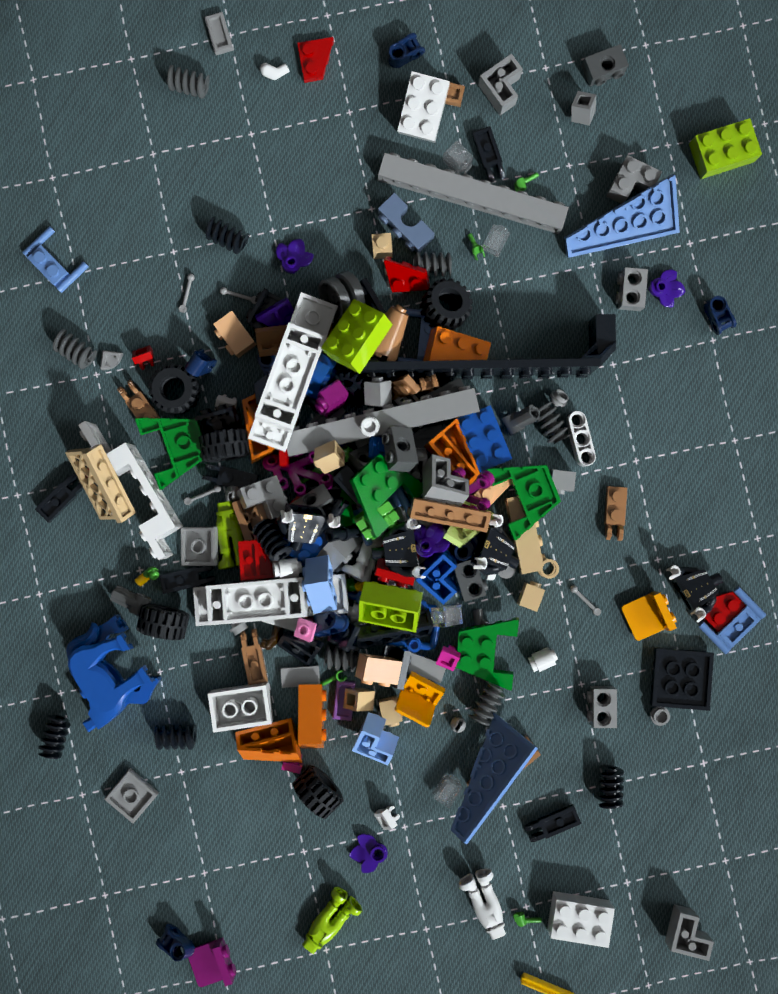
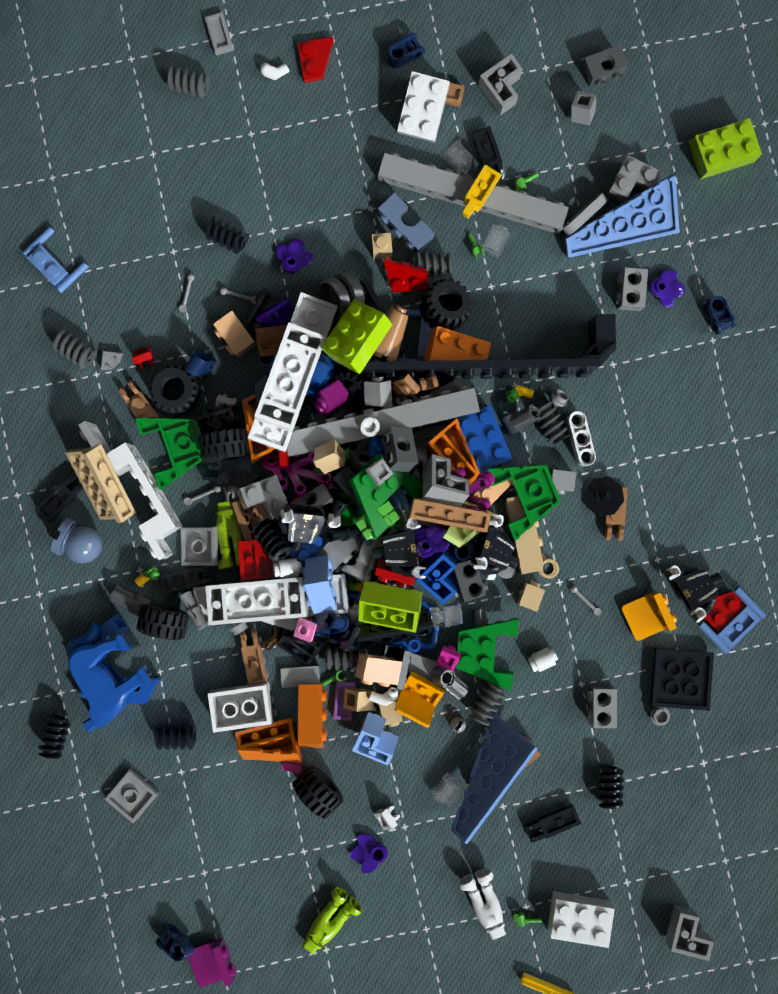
none -> sand blue tile [51,518,103,564]
none -> light grey pin [179,591,208,630]
none -> light grey tile [365,458,393,486]
none -> white arm [369,687,398,706]
none -> dark grey piece [431,666,468,700]
none -> yellow hinge [462,165,502,219]
none -> arm [506,385,534,402]
none -> light grey beam [563,192,608,236]
none -> black piece [584,476,624,517]

